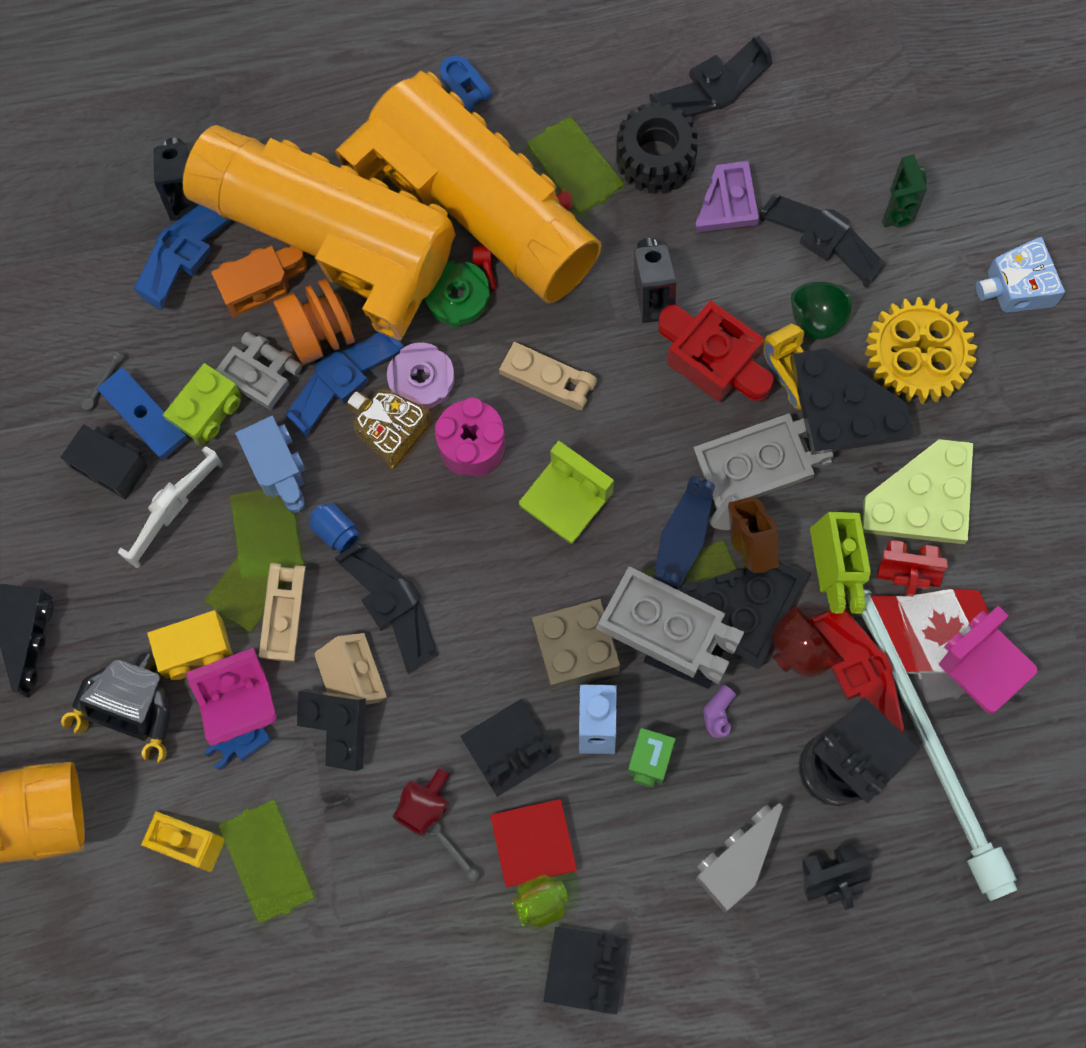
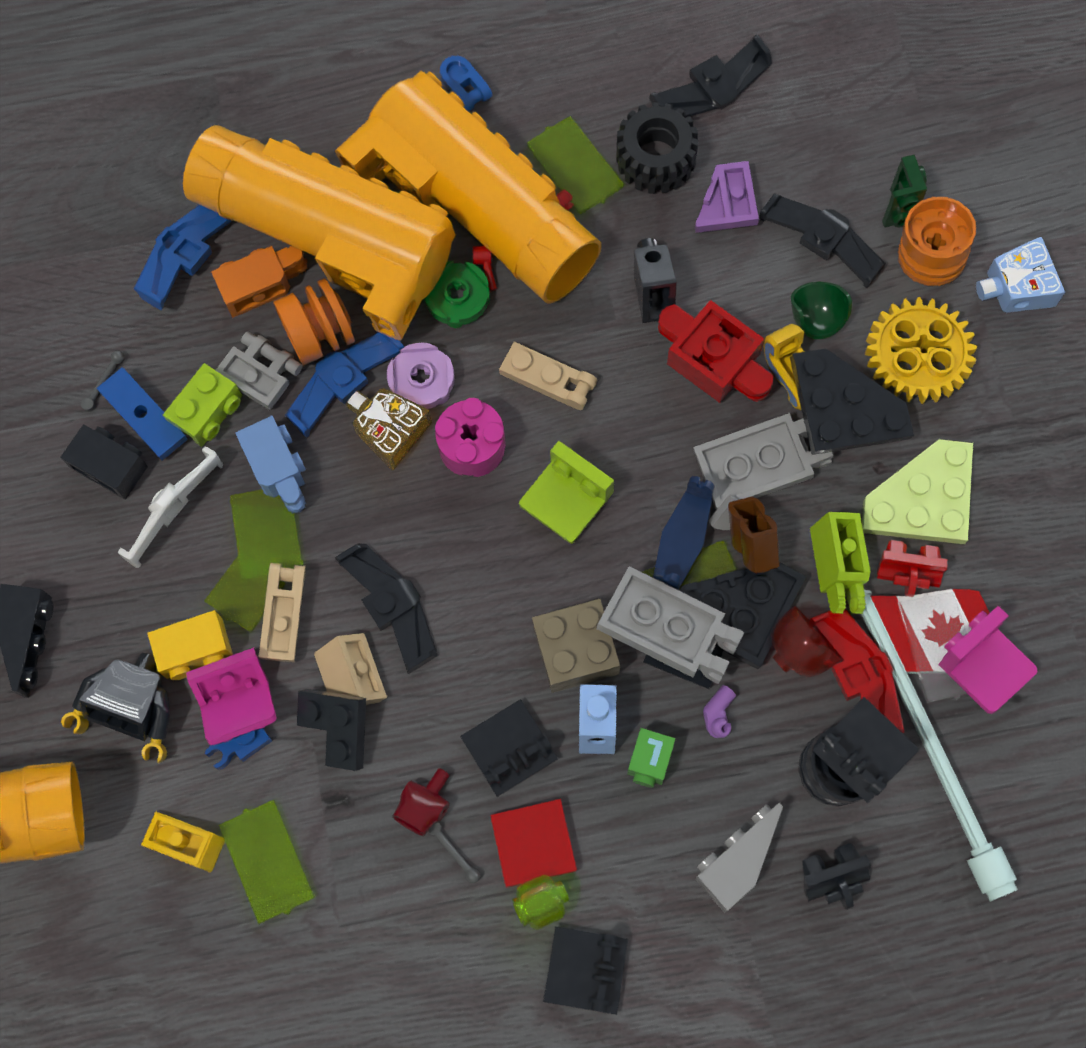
black torso [153,138,199,221] -> none
blue brick [309,503,360,553] -> none
none -> orange wheel [898,197,976,286]

